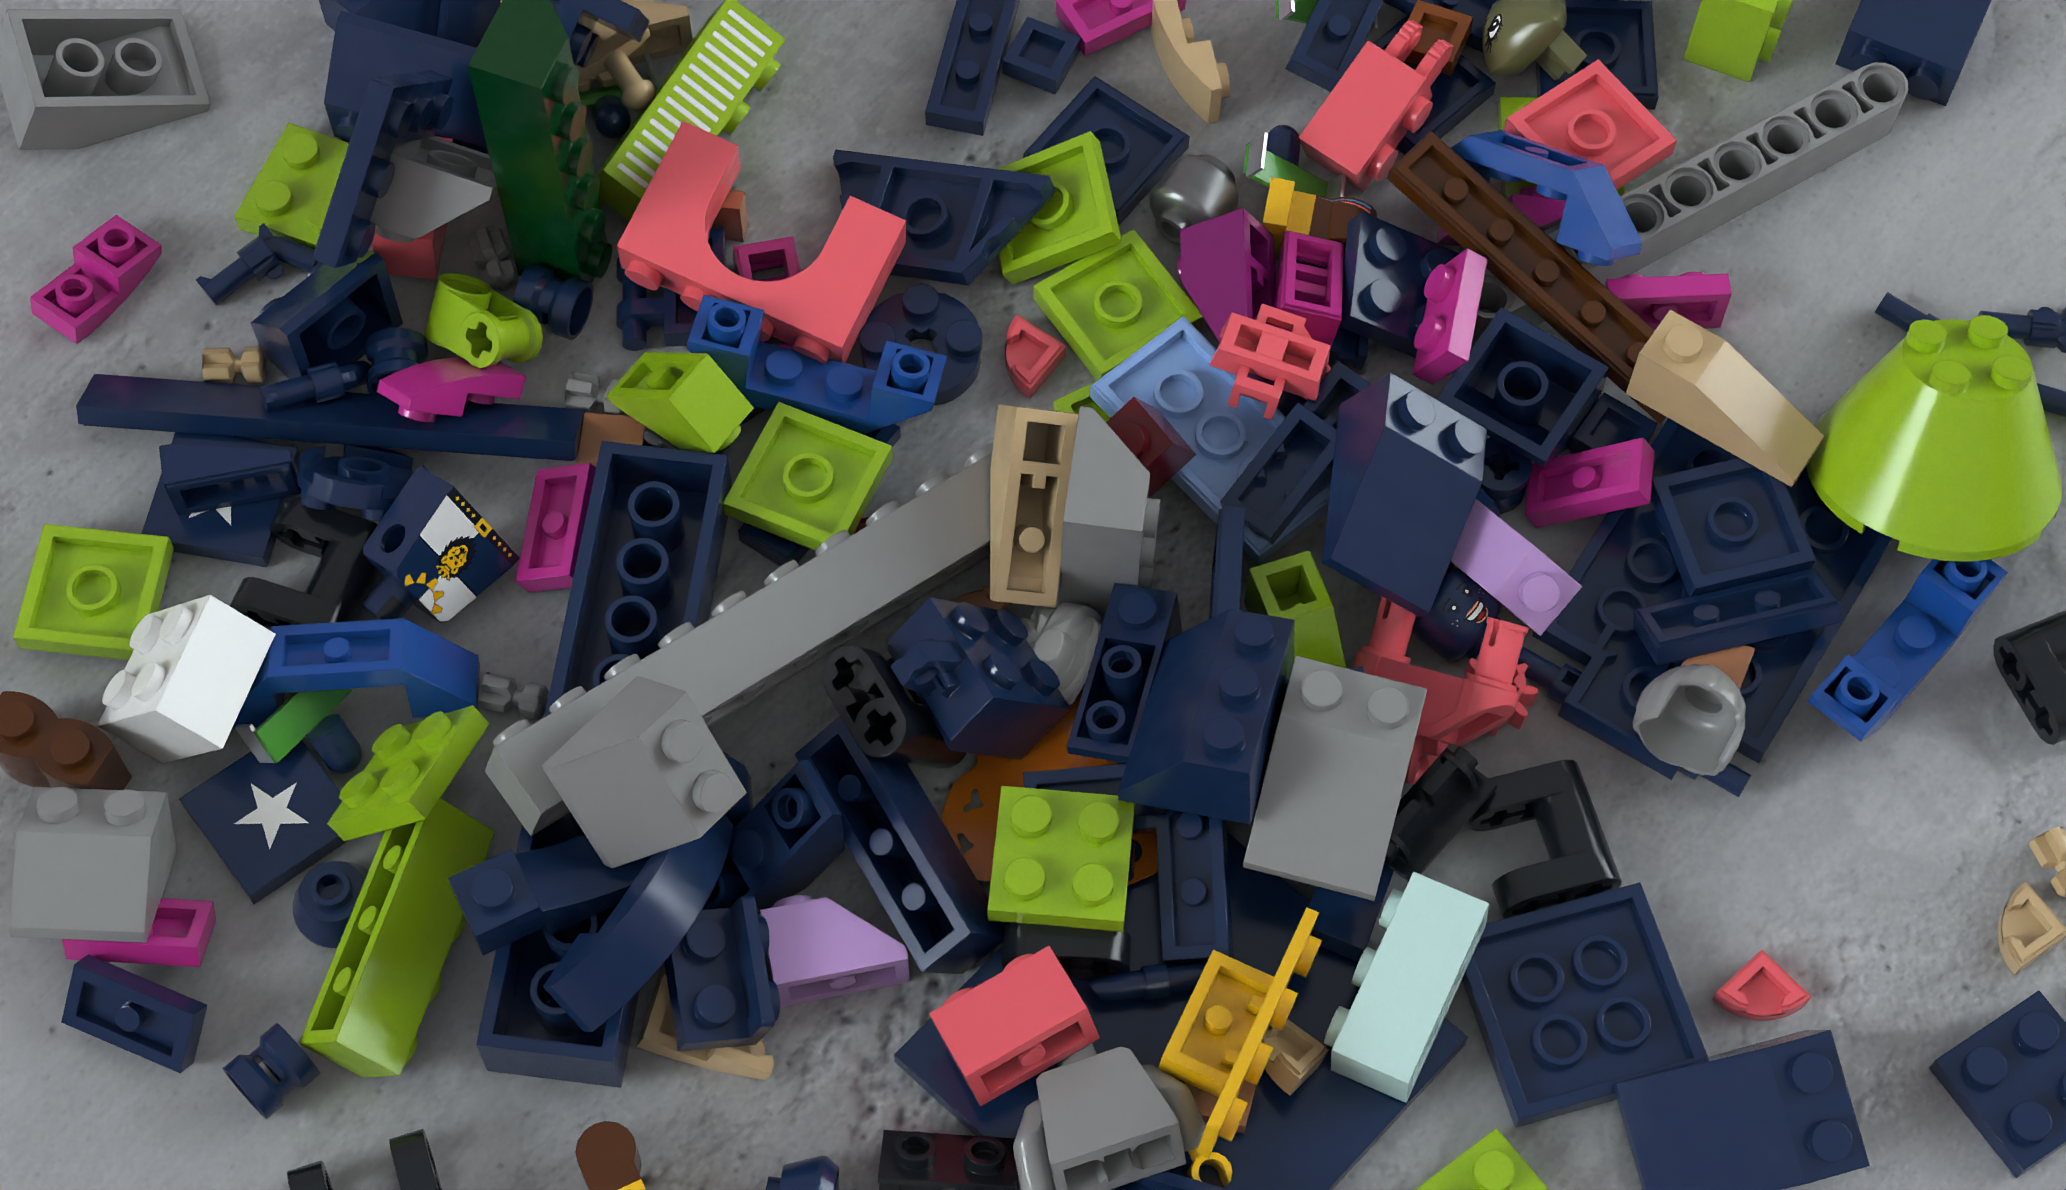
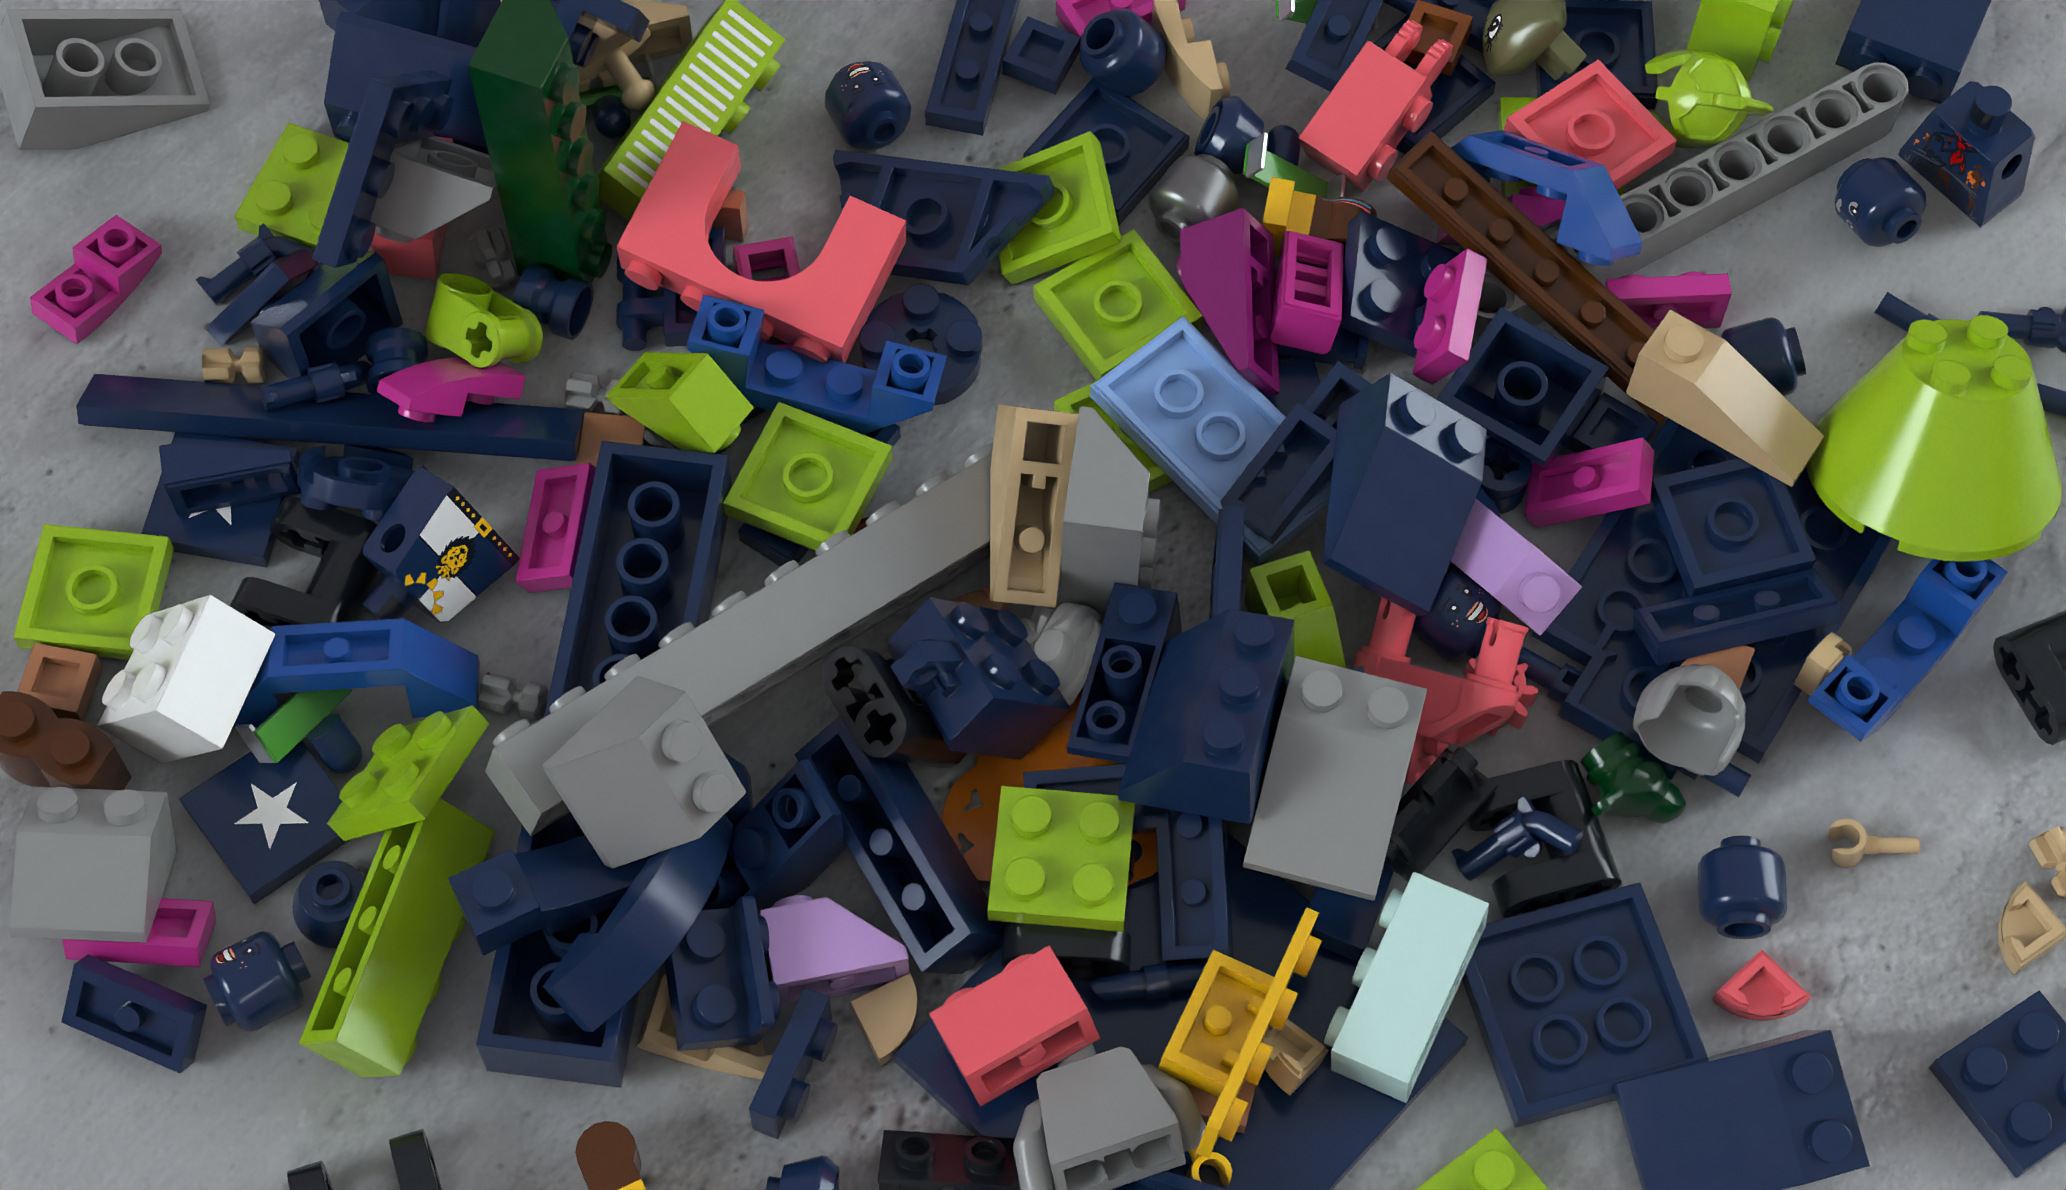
dark blue wheel [222,1023,321,1119] -> none
coral tile [1005,314,1066,399] -> none
dark red brick [1106,397,1196,497] -> none
coral piece [1209,304,1331,420] -> none
none -> nougat plate [17,643,103,721]
none -> dark blue head [203,931,311,1032]
none -> dark blue tile [207,248,319,346]
none -> dark blue plate [749,987,838,1139]
none -> dark blue head [824,61,911,150]
none -> tan tile [850,973,918,1066]
none -> dark blue head [1080,9,1167,97]
none -> dark blue cone [1194,96,1269,174]
none -> dark blue piece [1451,796,1583,881]
none -> dark green animal [1580,732,1686,824]
none -> lime helmet [1645,49,1774,149]
none -> dark blue head [1698,835,1787,939]
none -> dark blue head [1721,317,1806,396]
none -> tan tile [1794,632,1852,696]
none -> tan hand [1828,818,1920,868]
none -> dark blue head [1835,157,1926,247]
none -> dark blue torso [1898,81,2035,228]

